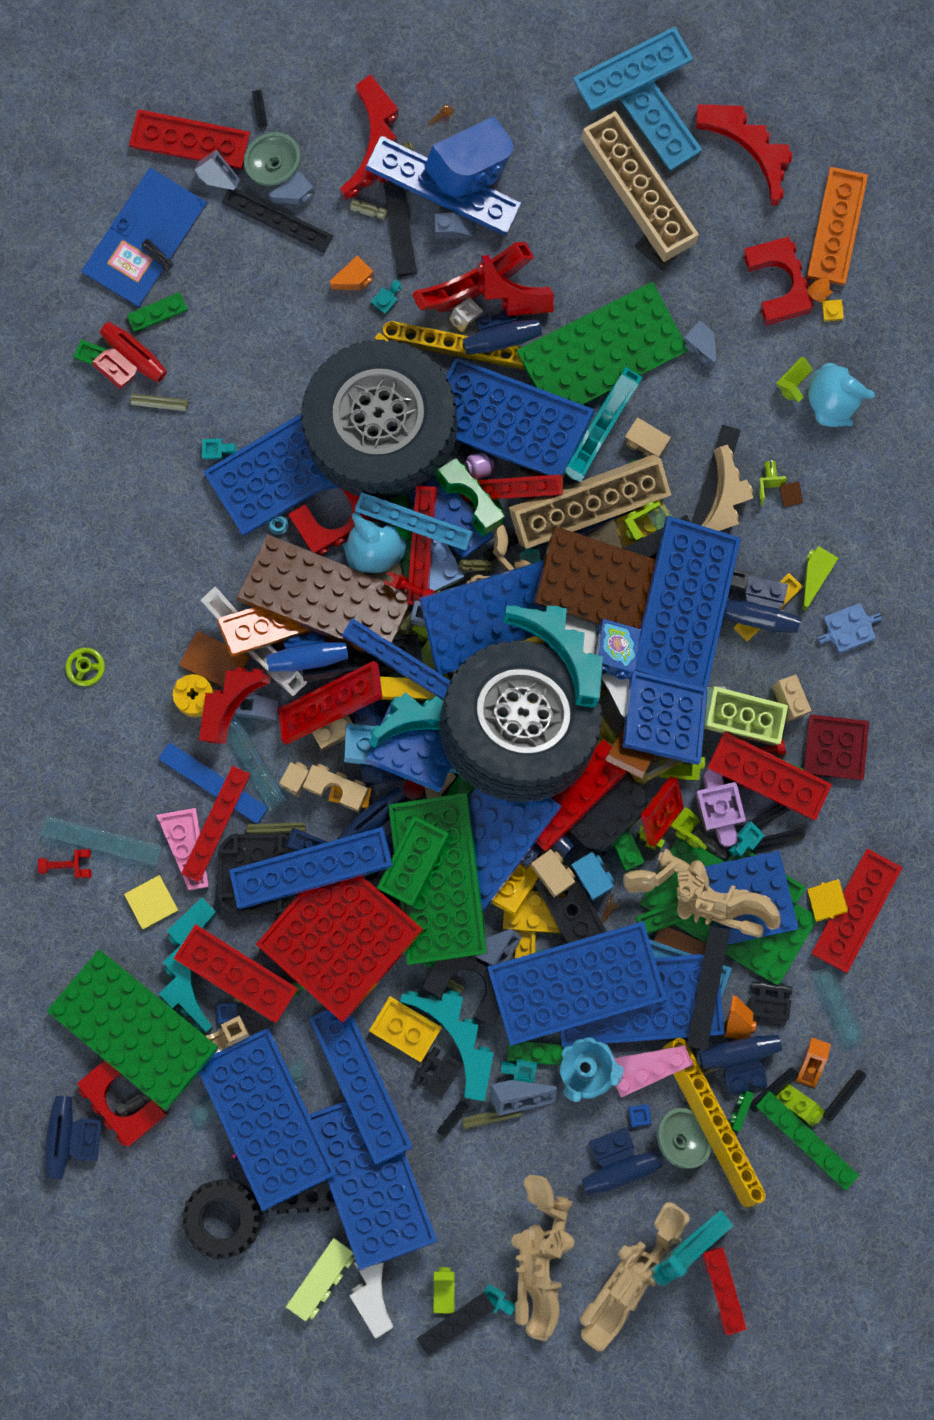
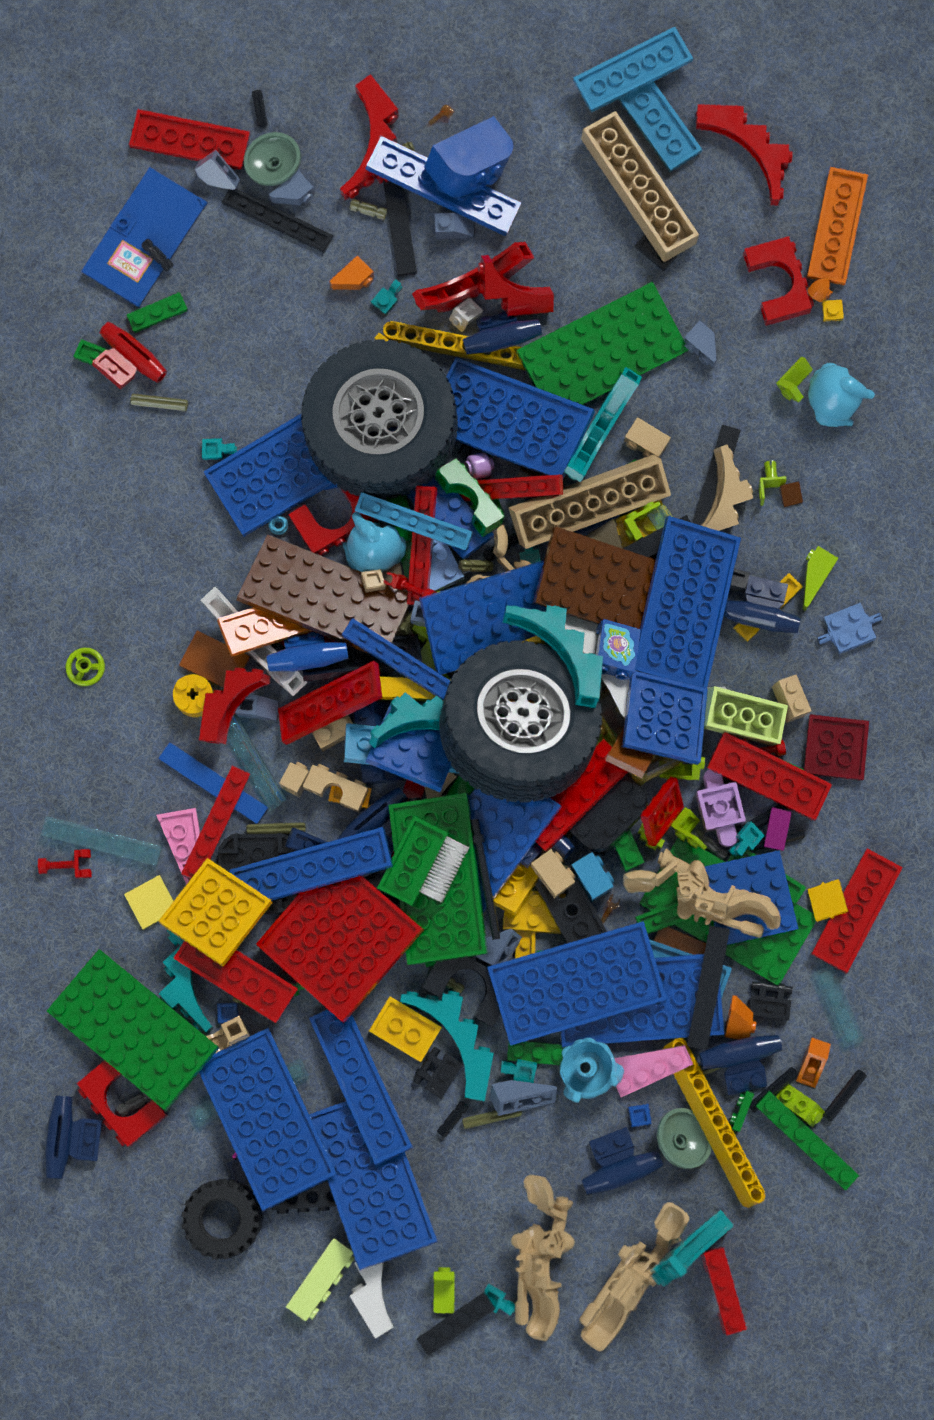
none -> yellow plate [158,858,272,966]
none -> tan tile [361,569,386,593]
none -> white piece [420,837,469,902]
none -> black bar [471,819,500,940]
none -> magenta tile [764,808,792,851]

